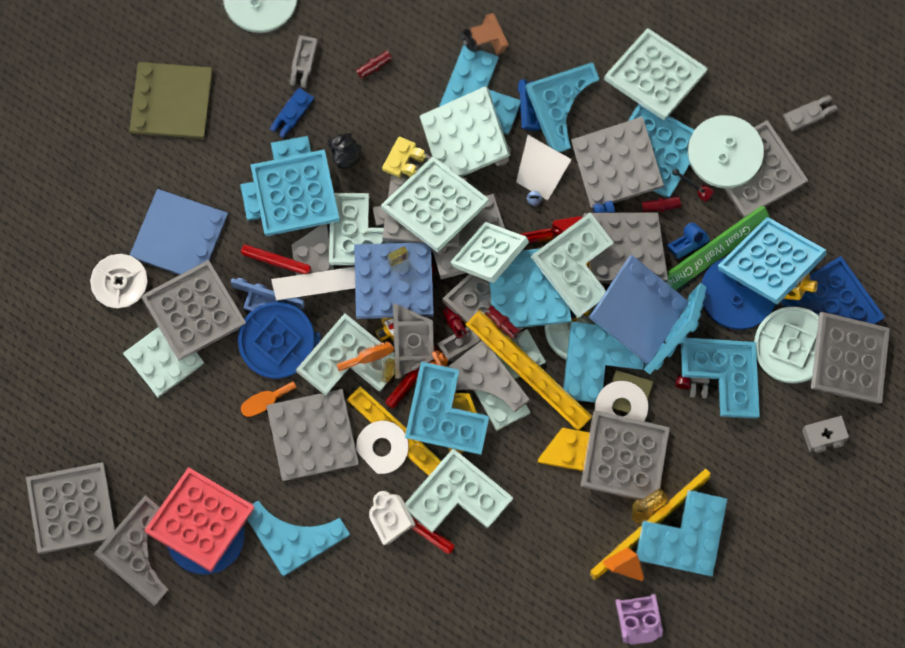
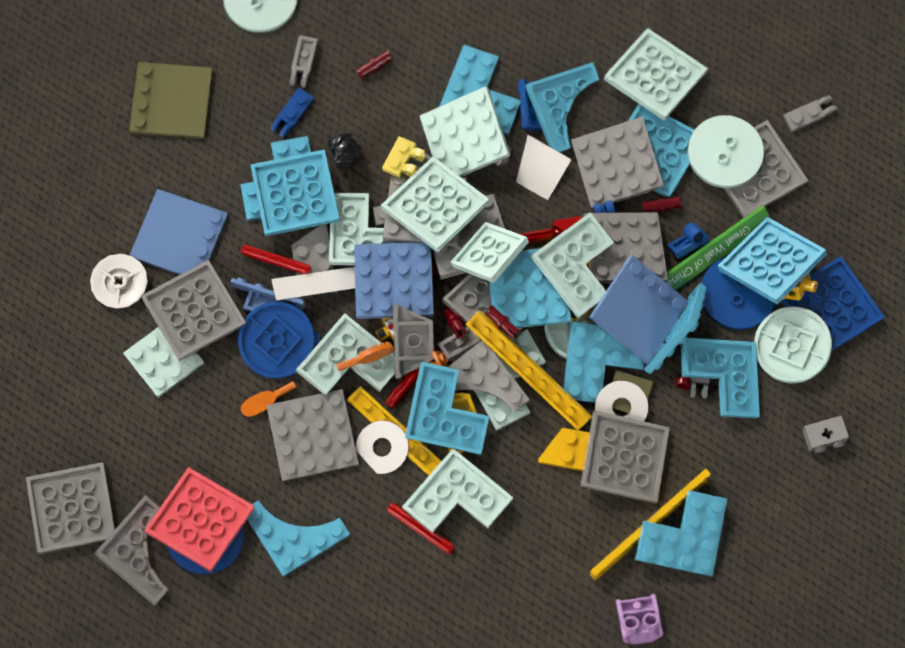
white plate [369,491,415,545] -> none
clear yellow tile [381,358,395,383] -> none
clear yellow tile [388,246,408,268] -> none
nougat piece [460,13,508,55] -> none
light blue hinge [527,191,542,206] -> none
orange slope [603,548,644,581] -> none
clear yellow piece [632,488,669,524] -> none
hinge [672,169,714,202] -> none
light grey plate [811,312,890,404] -> none

